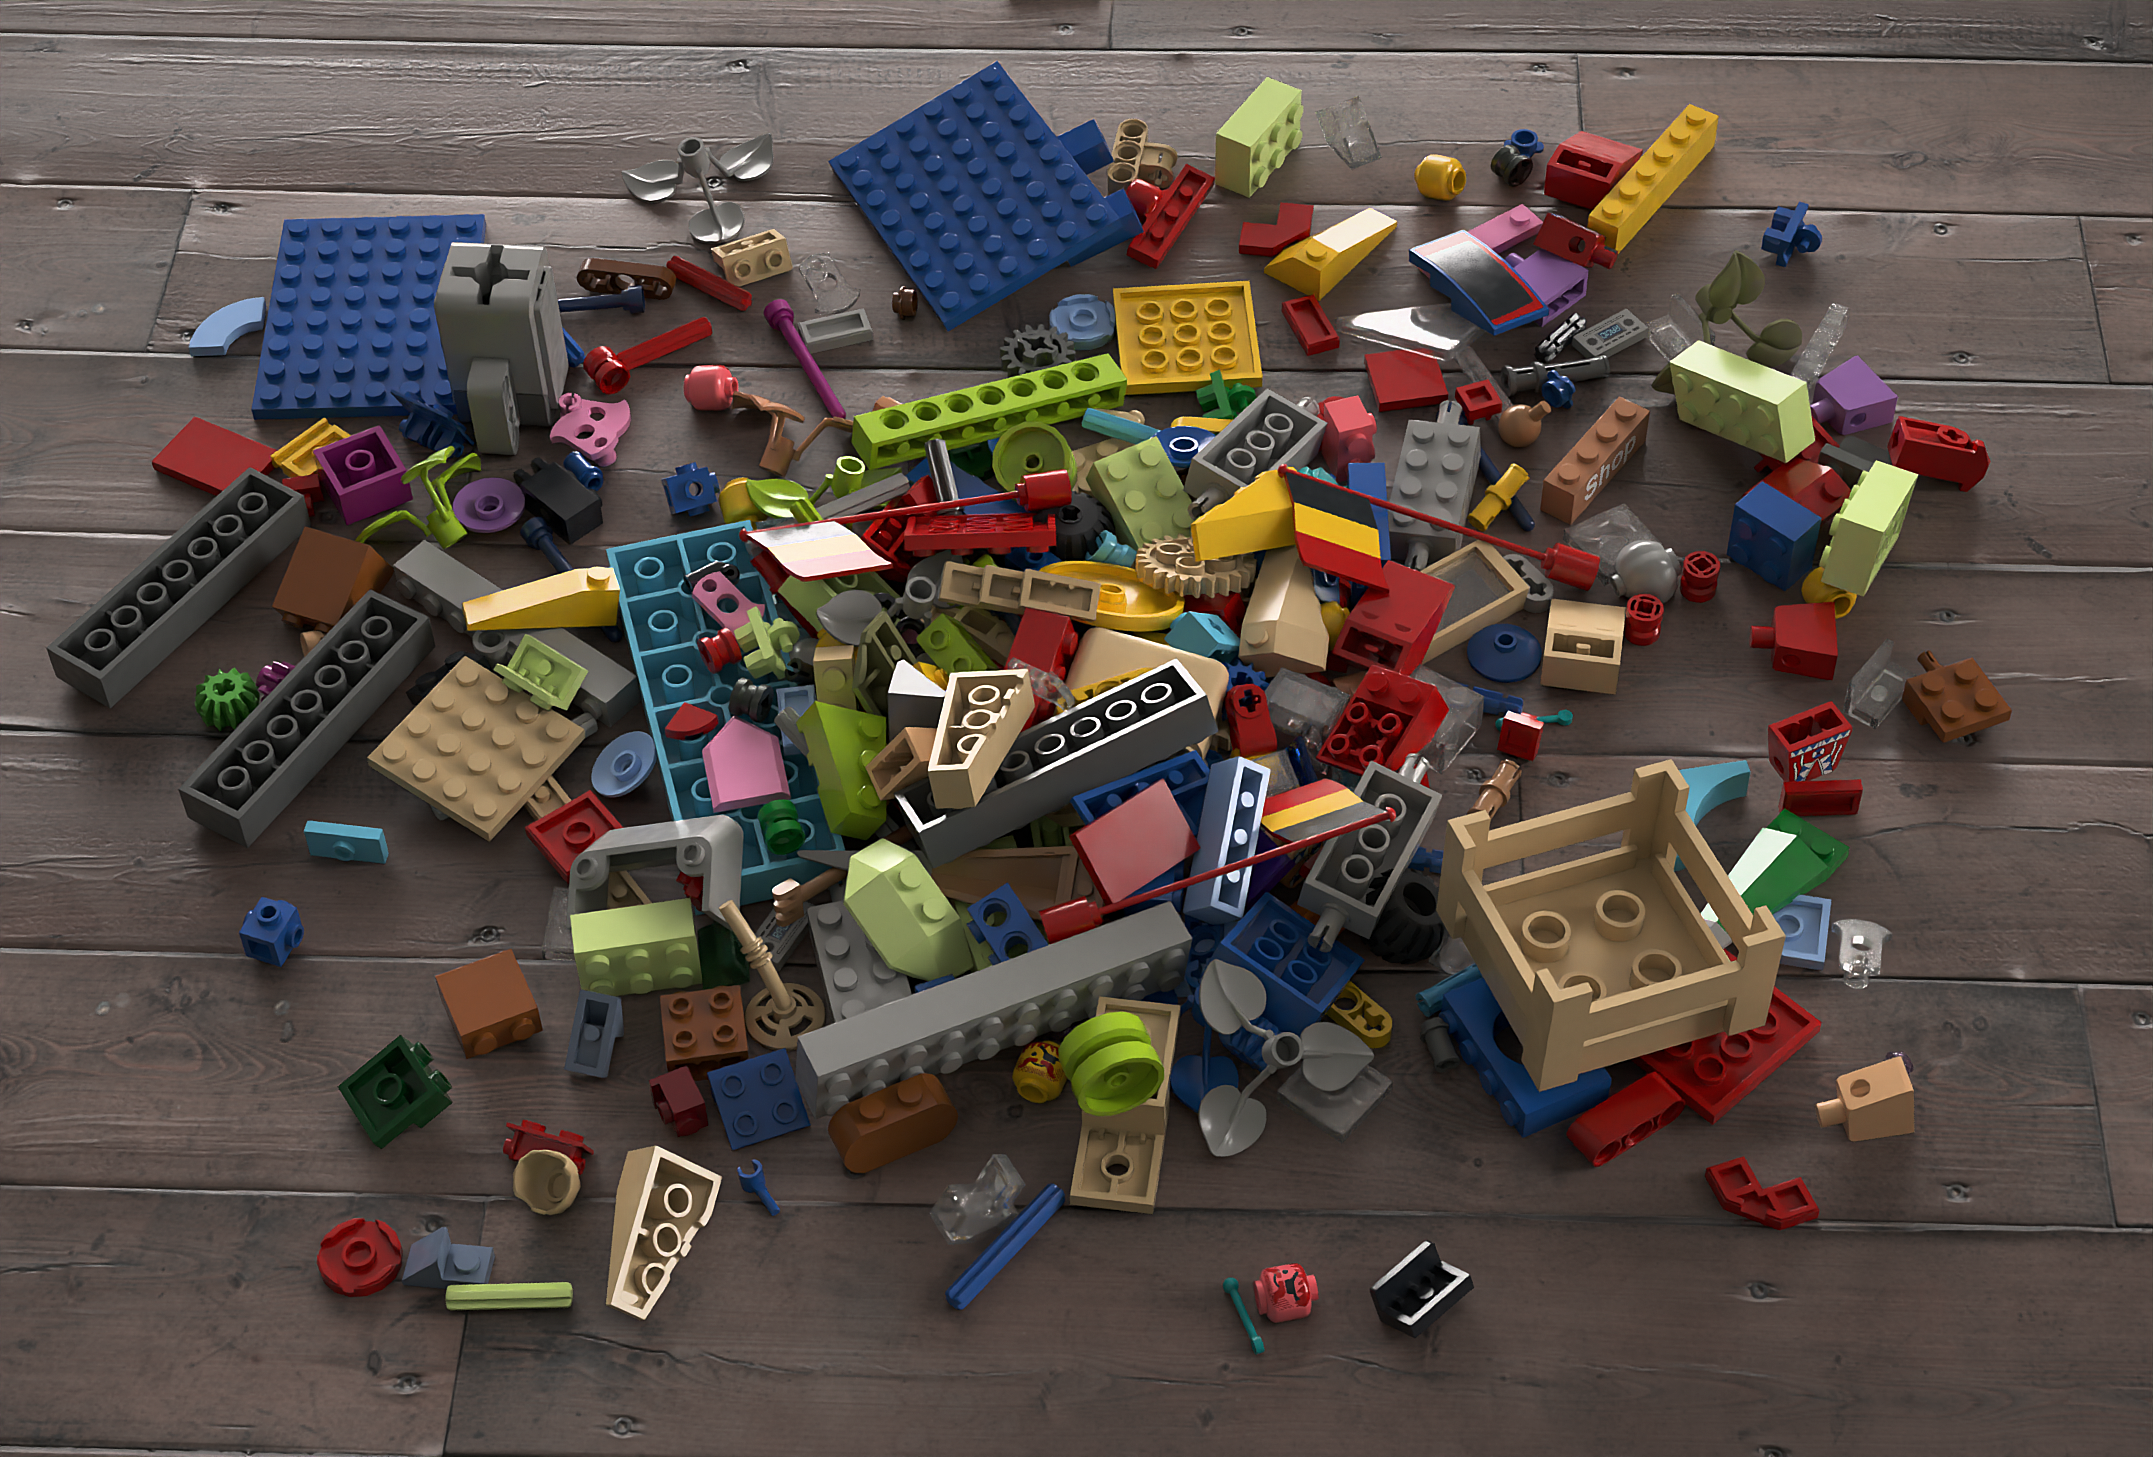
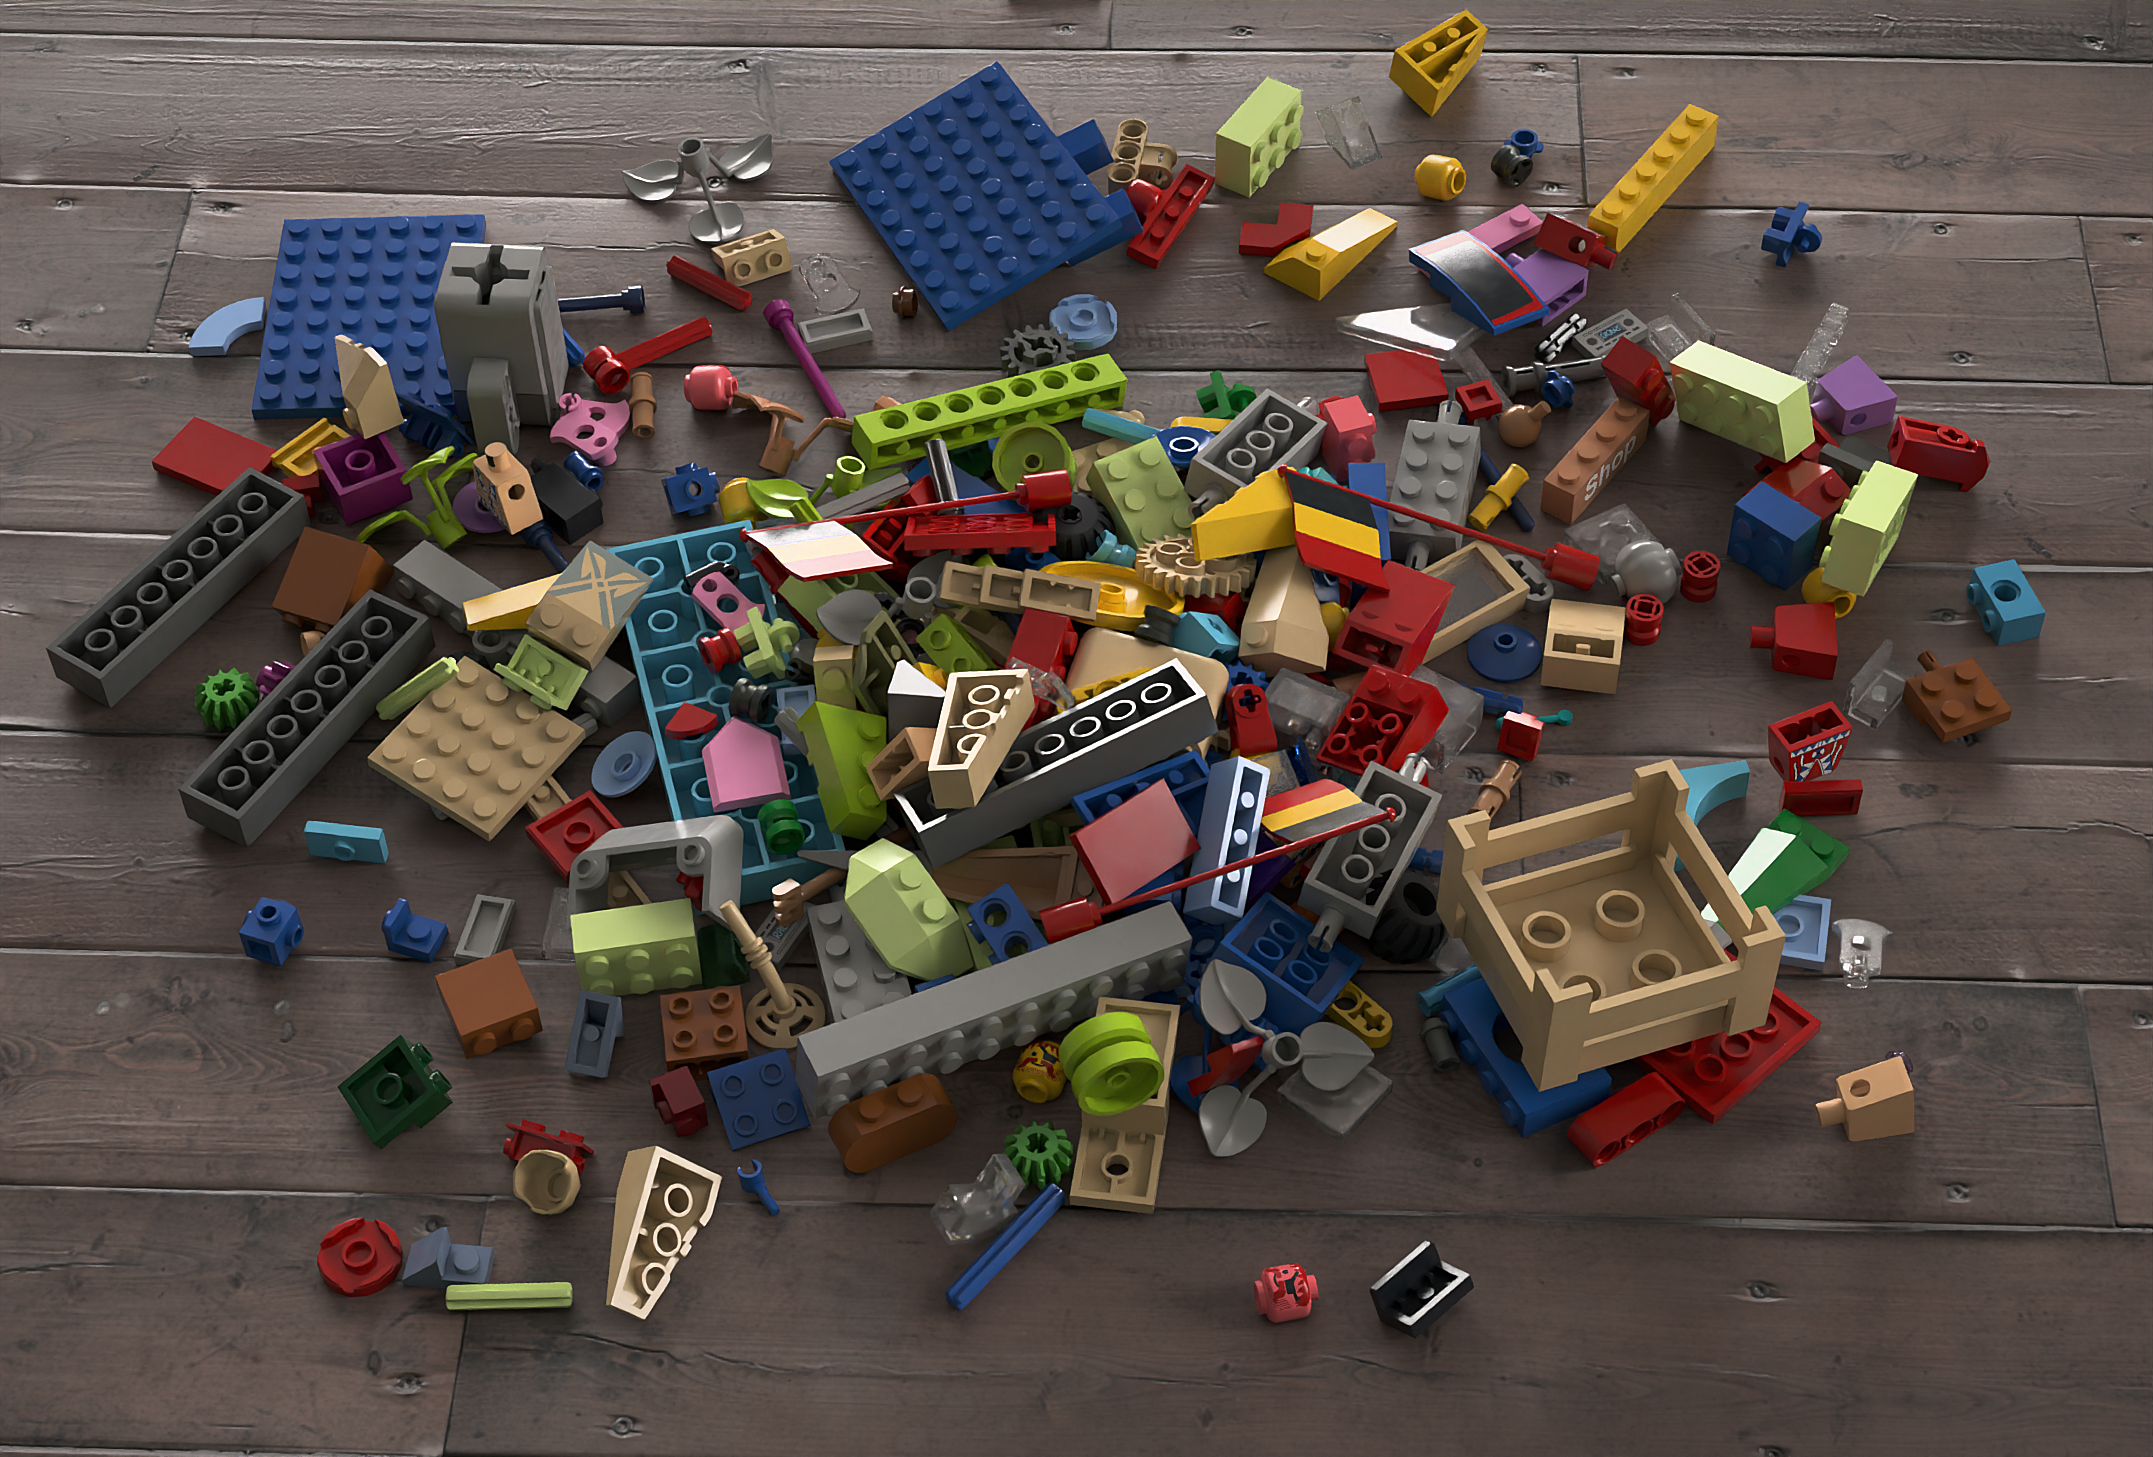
reddish brown beam [577,258,676,300] -> none
yellow plate [1113,281,1262,395] -> none
teal hinge [1222,1277,1264,1355] -> none
red tile [1281,294,1340,356] -> none
red slope [1544,131,1643,210] -> none
olive plant [1651,250,1802,395] -> none
red tile [1705,1156,1820,1230] -> none
none -> tan wedge [335,335,404,439]
none -> yellowish green axle [376,657,459,720]
none -> blue bracket [382,898,449,963]
none -> light grey tile [453,894,516,966]
none -> light nougat torso [472,442,543,535]
none -> tan slope [526,541,654,673]
none -> medium nougat pin [629,372,657,440]
none -> bright green gear [1002,1118,1073,1190]
none -> pearl dark grey wheel [1135,605,1181,647]
none -> red slope [1187,1036,1264,1097]
none -> yellow wedge [1389,9,1488,117]
none -> red brick [1601,336,1676,427]
none -> dark azure brick [1966,559,2046,646]

